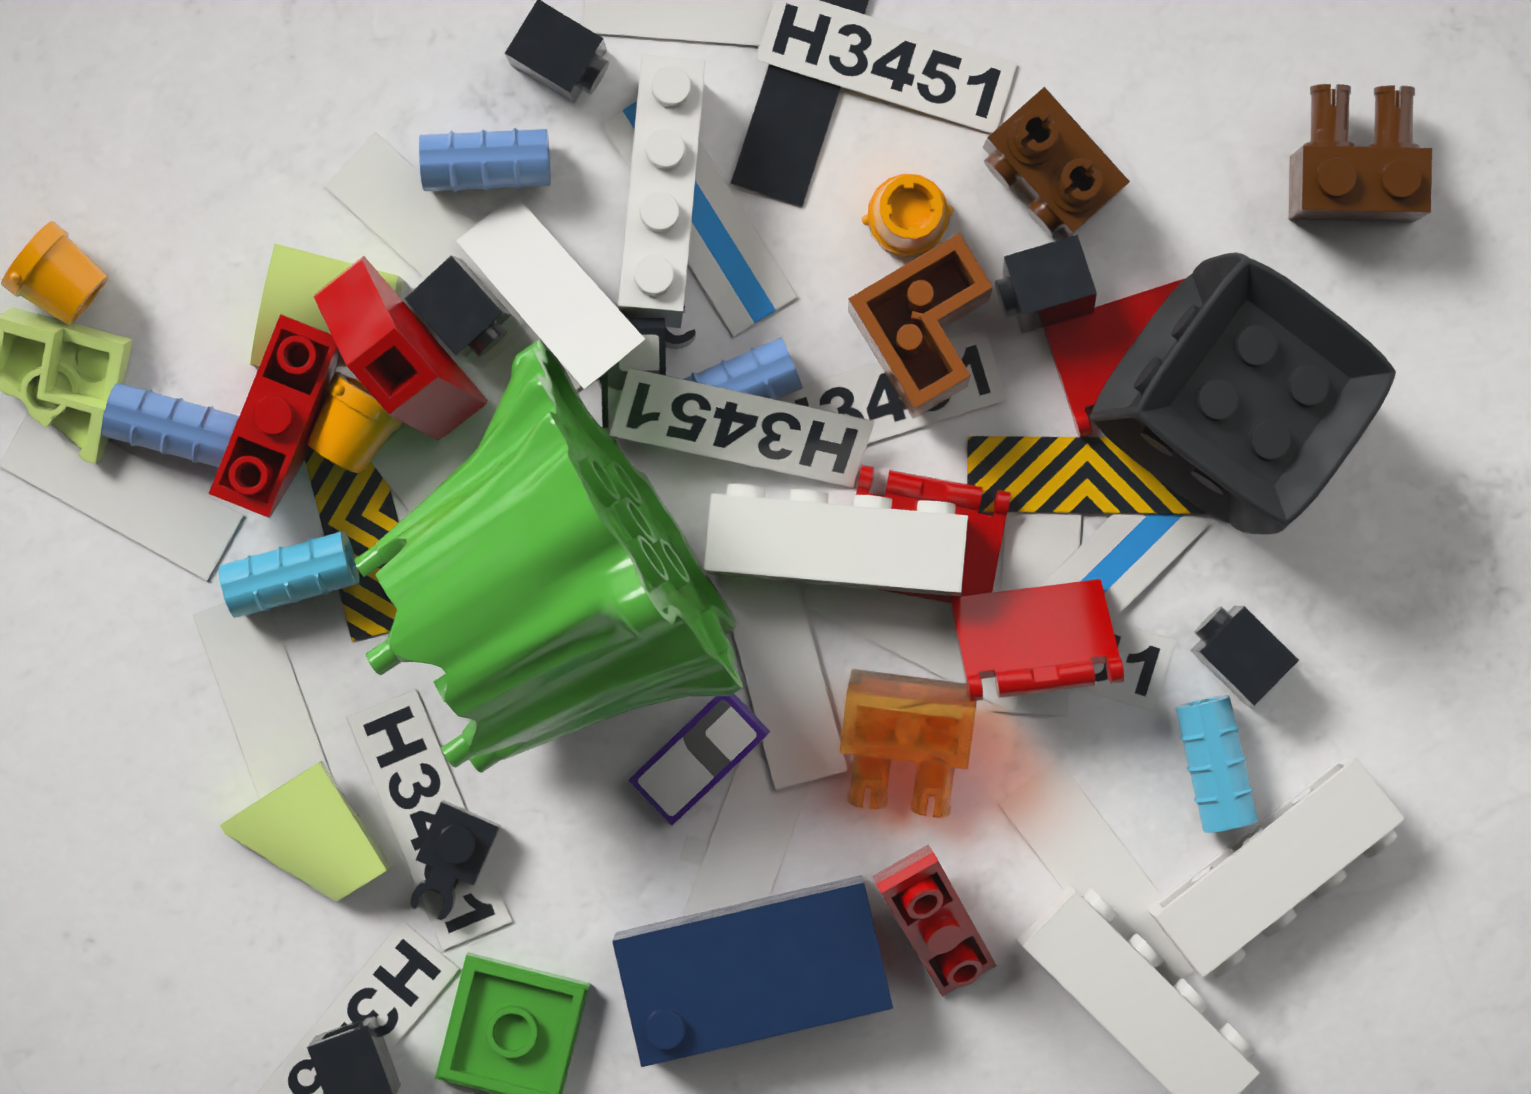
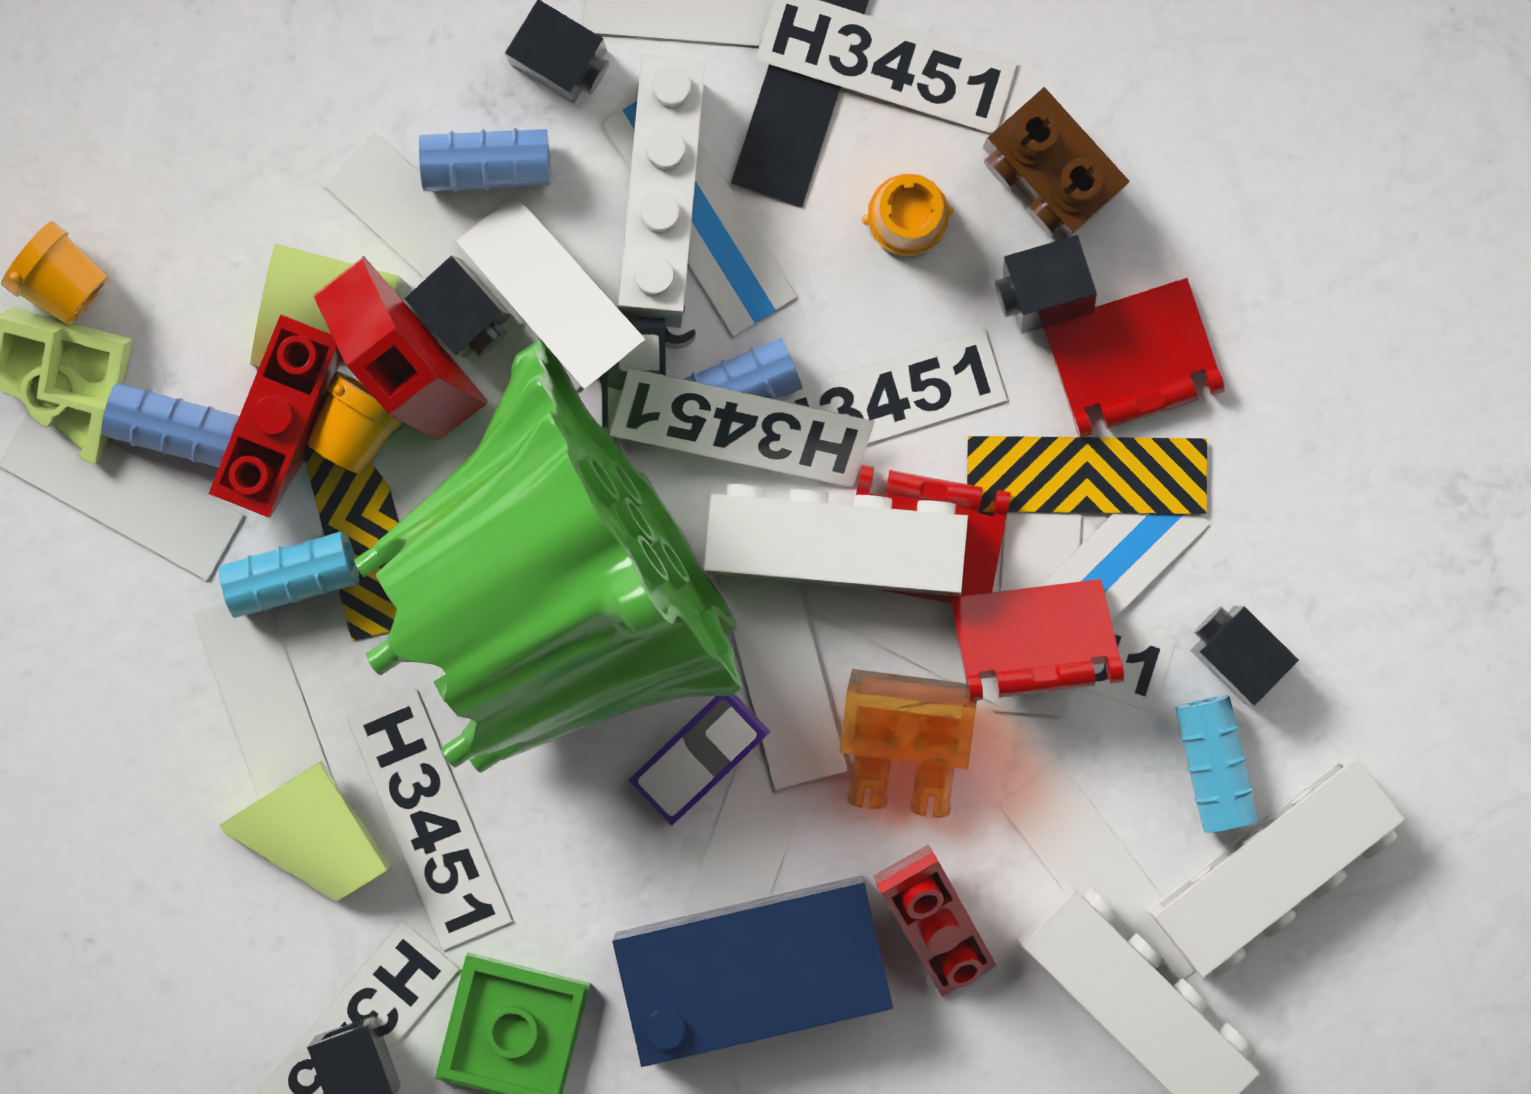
black plate [410,800,501,920] -> none
dark orange brick [848,233,993,419] -> none
black piece [1090,252,1396,535] -> none
reddish brown brick [1288,84,1432,222] -> none

